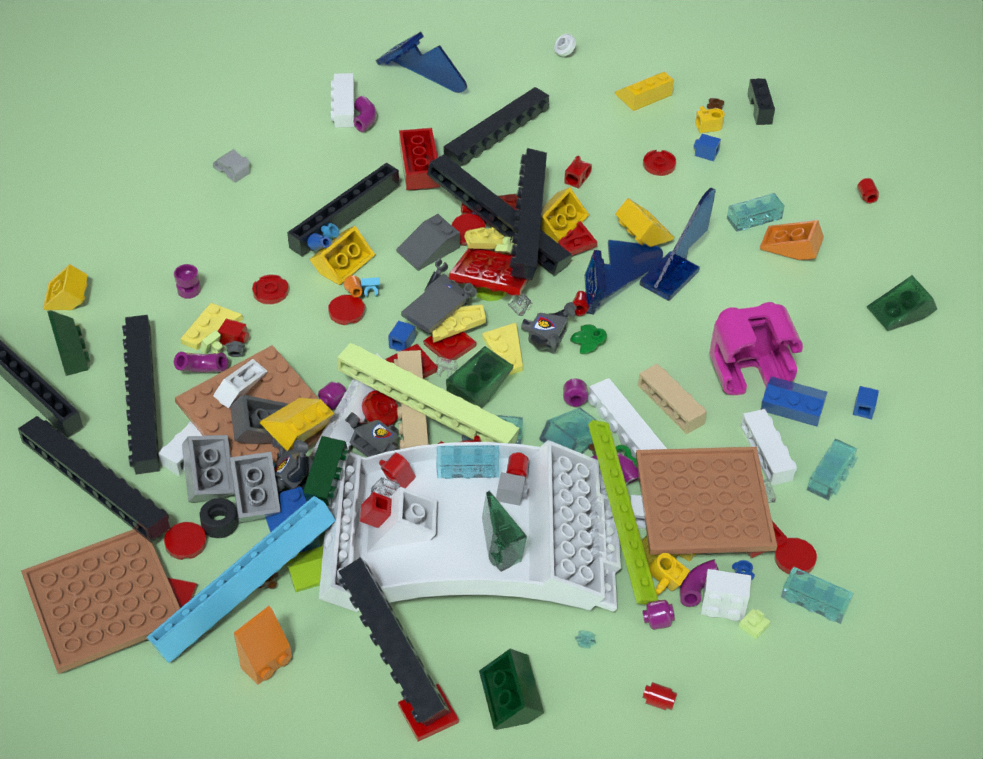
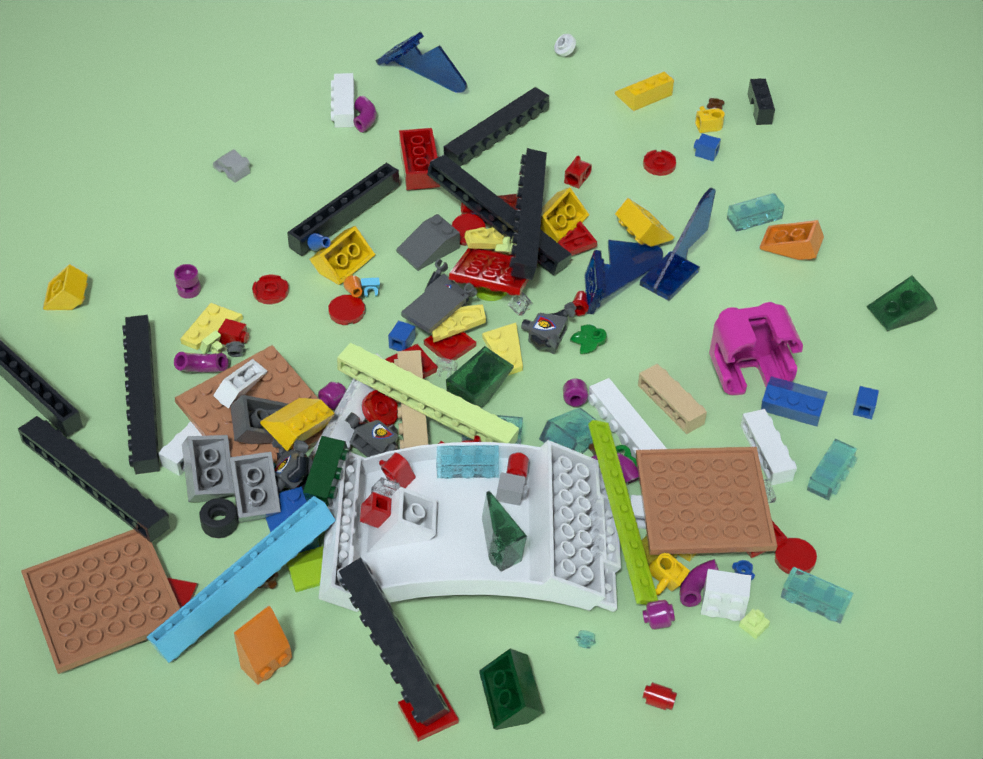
dark green slope [47,310,90,376] -> none
red tile [164,522,206,560] -> none
dark azure plate [321,223,339,241] -> none
red brick [857,178,879,203] -> none

